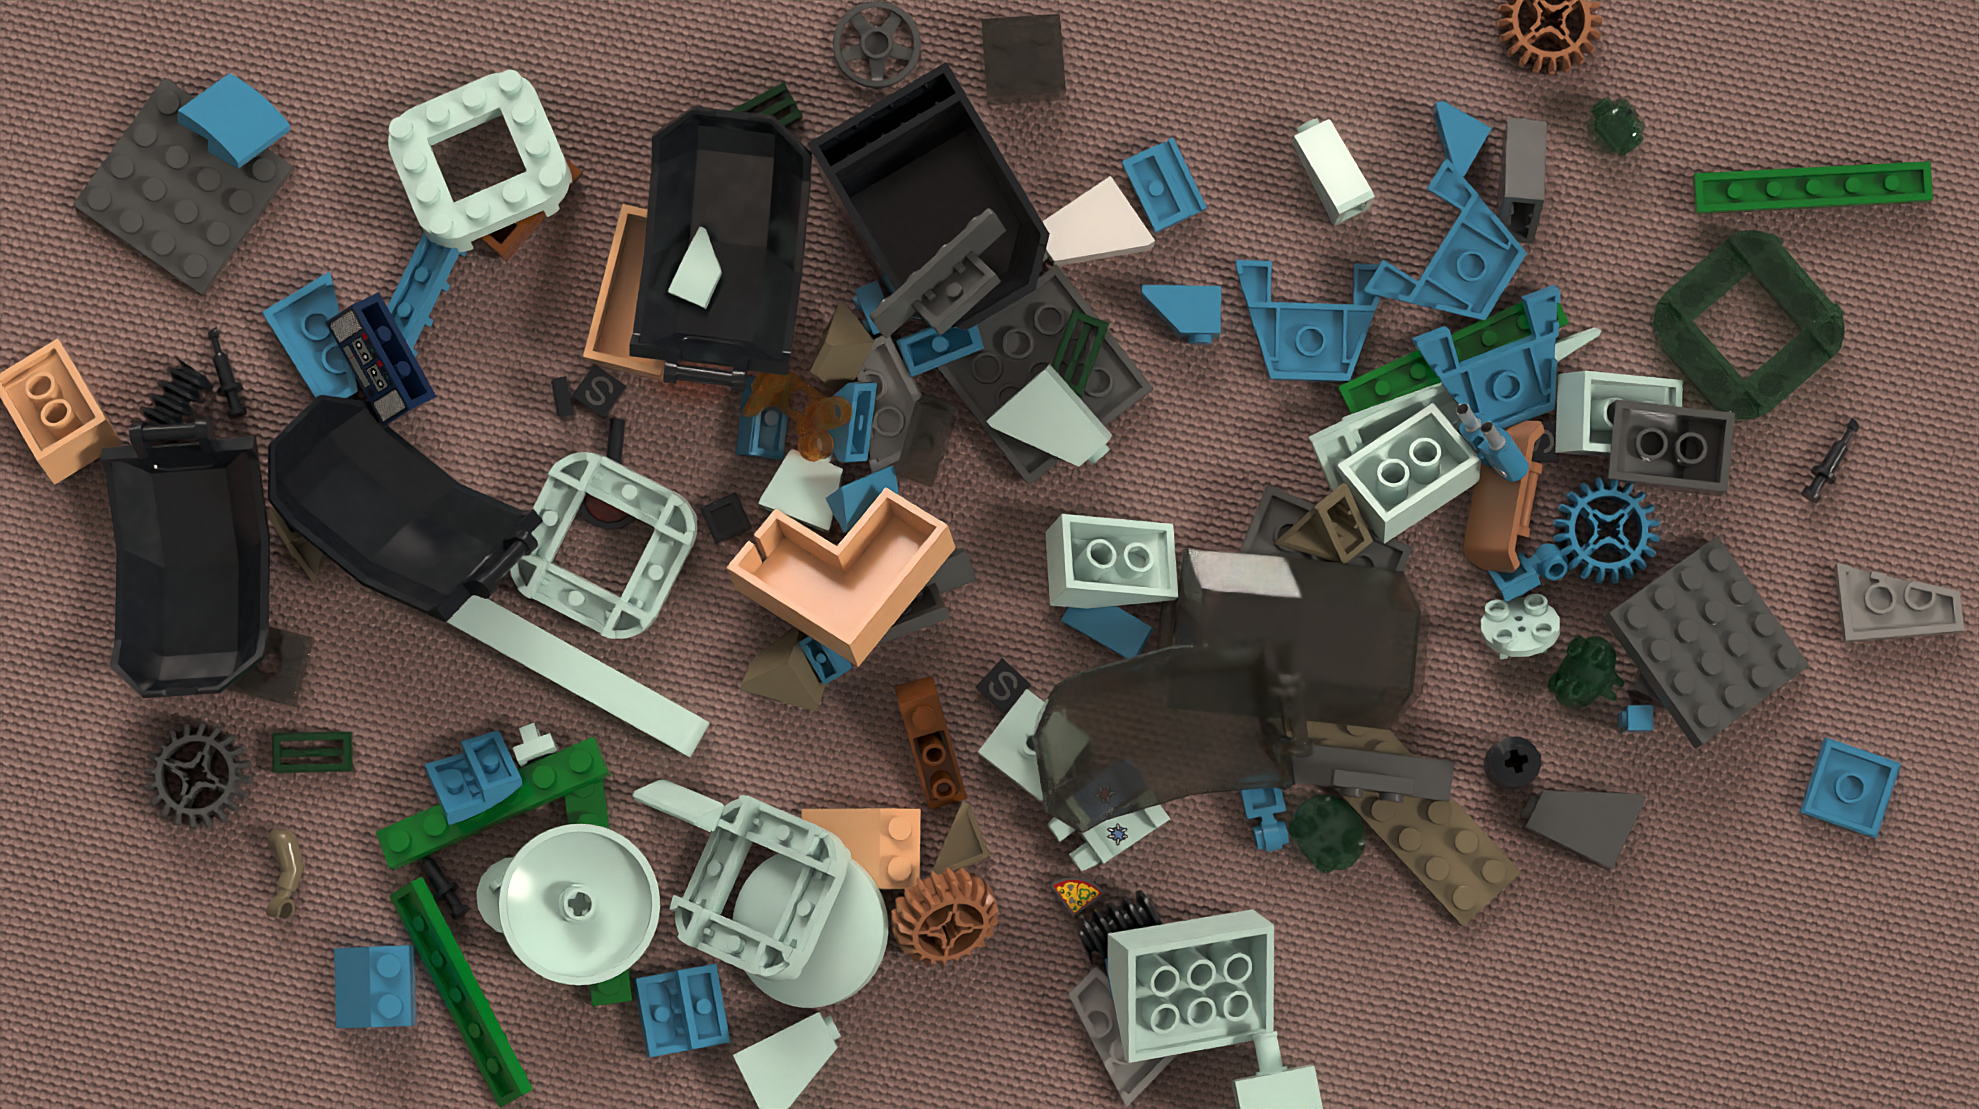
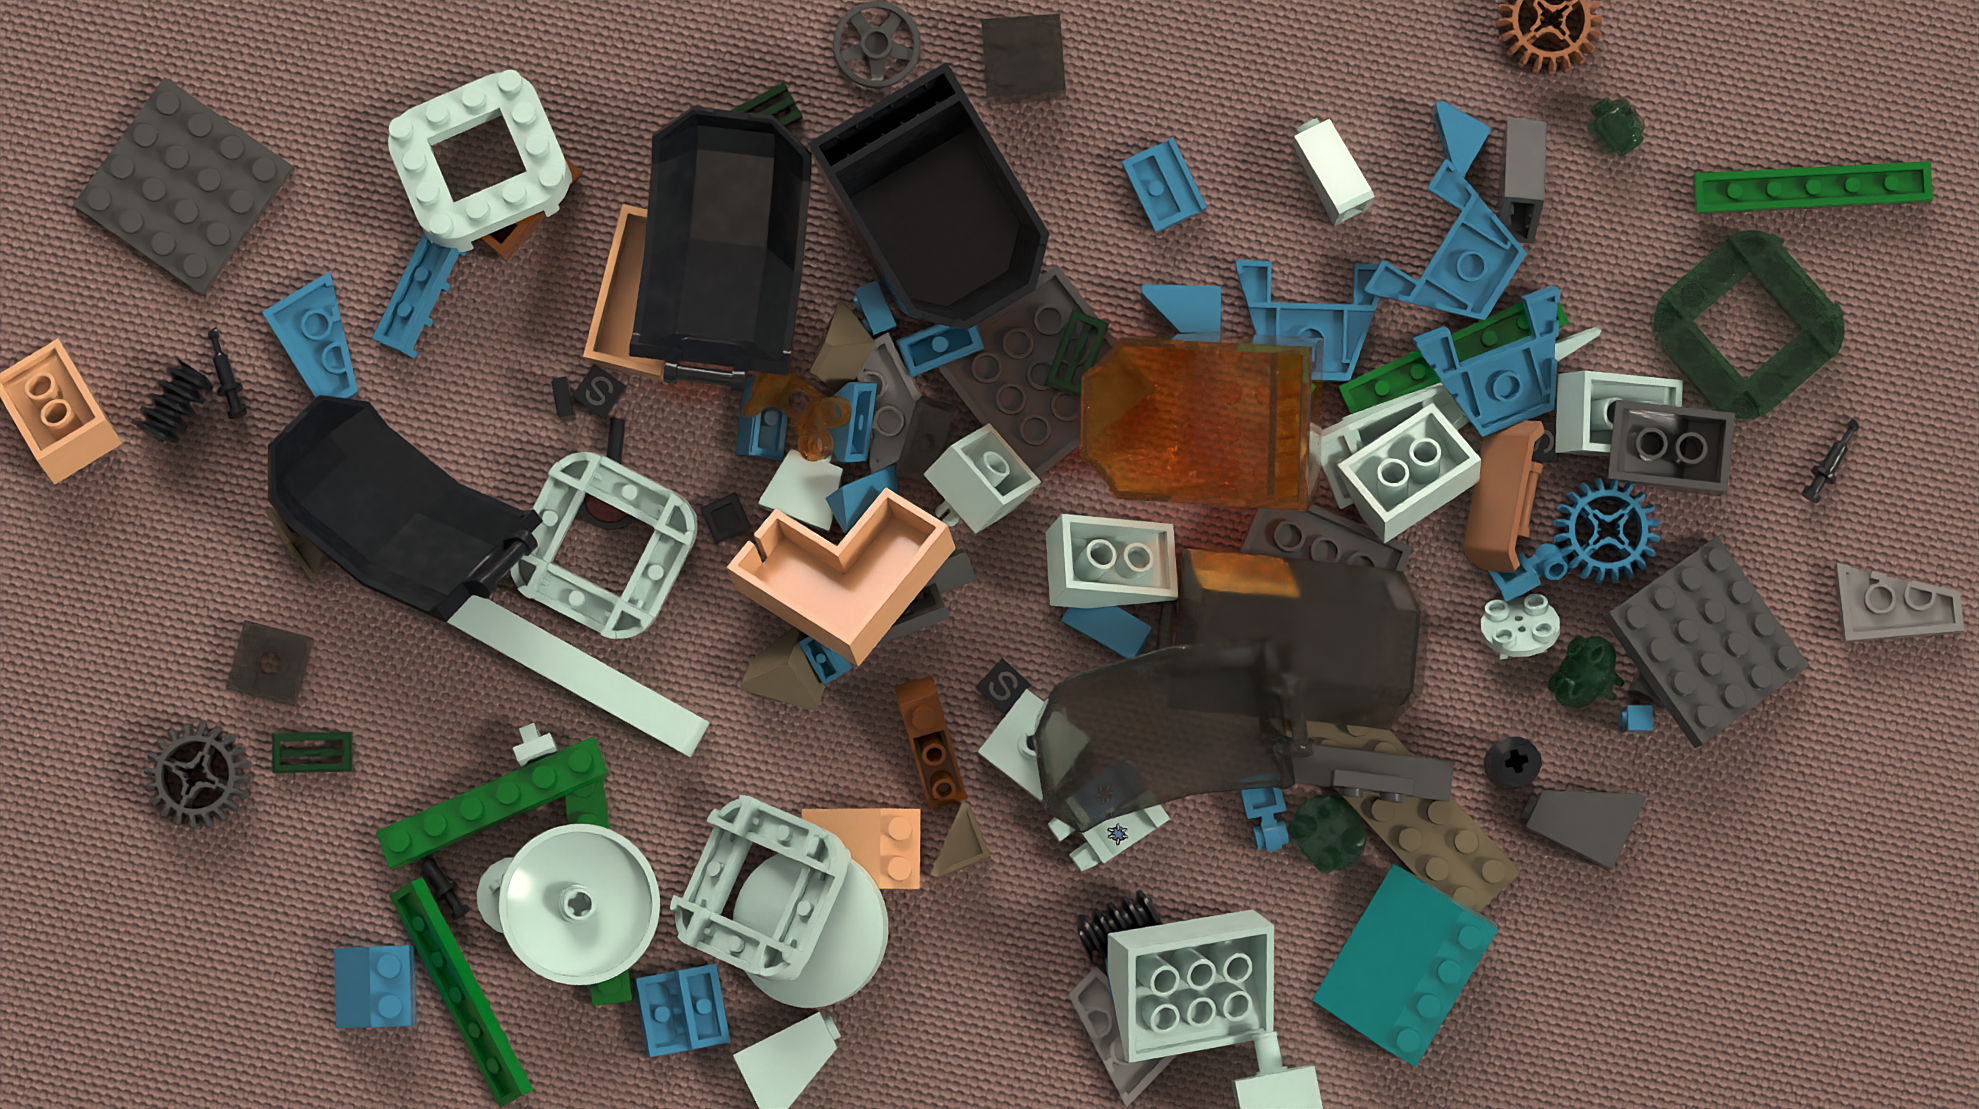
black windscreen [100,417,270,698] -> none
dark azure slope [177,73,290,169] -> none
dark tan arm [266,828,304,918] -> none
dark blue brick [325,292,437,426] -> none
dark azure slope [425,730,522,825] -> none
light aqua slope [632,779,724,832] -> none
light aqua slope [668,227,722,309] -> none
dark grey bracket [869,208,1006,339] -> none
nougat gear [891,867,999,967] -> none
light aqua slope [986,364,1112,467] -> none
white slope [1043,176,1155,267] -> none
tile [1050,877,1105,917] -> none
dark tan slope [1273,483,1373,565] -> none
dark azure piece [1456,403,1529,482] -> none
dark azure tile [1799,737,1901,839] -> none
none -> light aqua brick [923,423,1041,534]
none -> clear orange windscreen [1080,332,1324,511]
none -> teal slope [1312,863,1498,1067]

